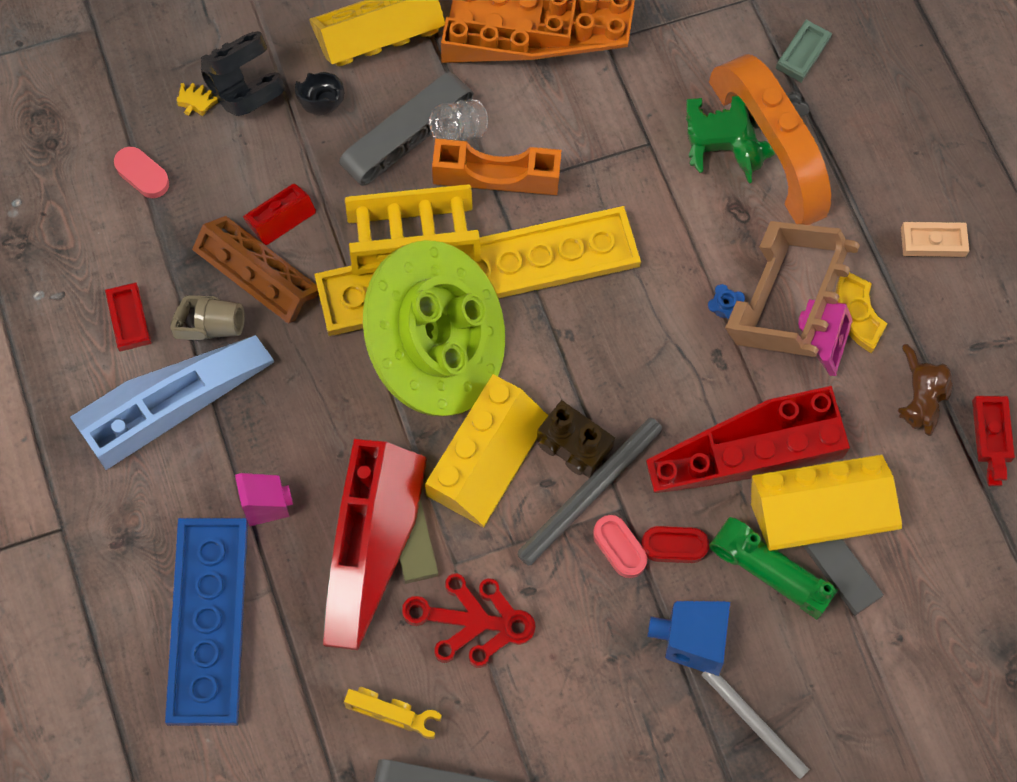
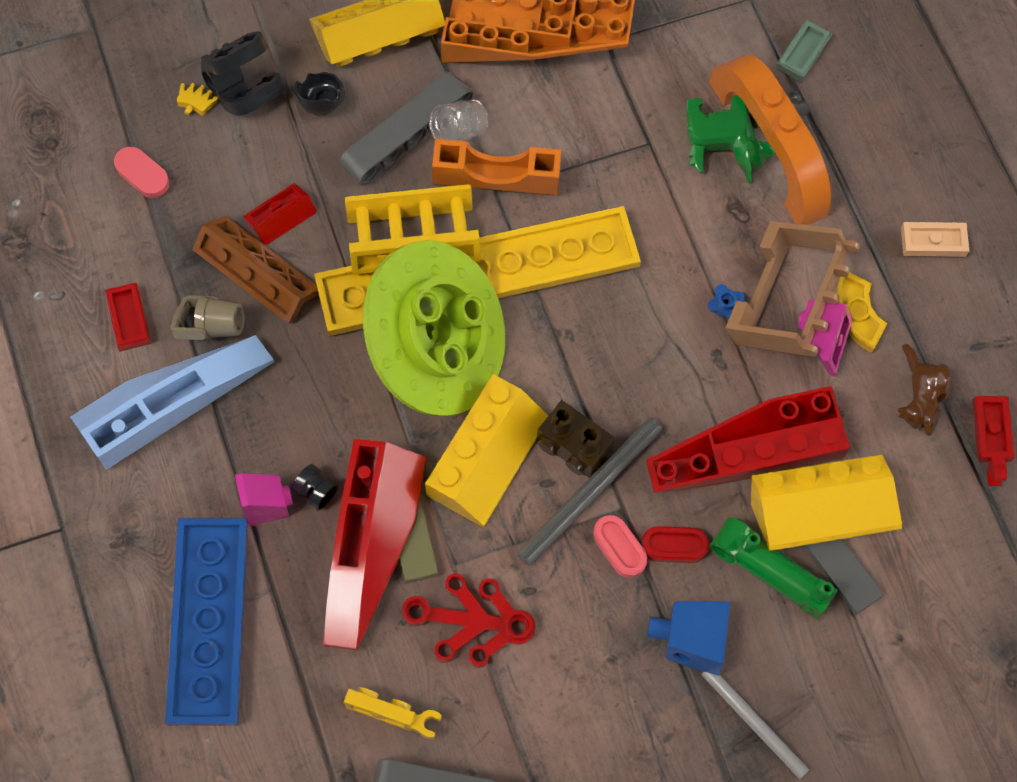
none -> black wheel [291,464,339,510]

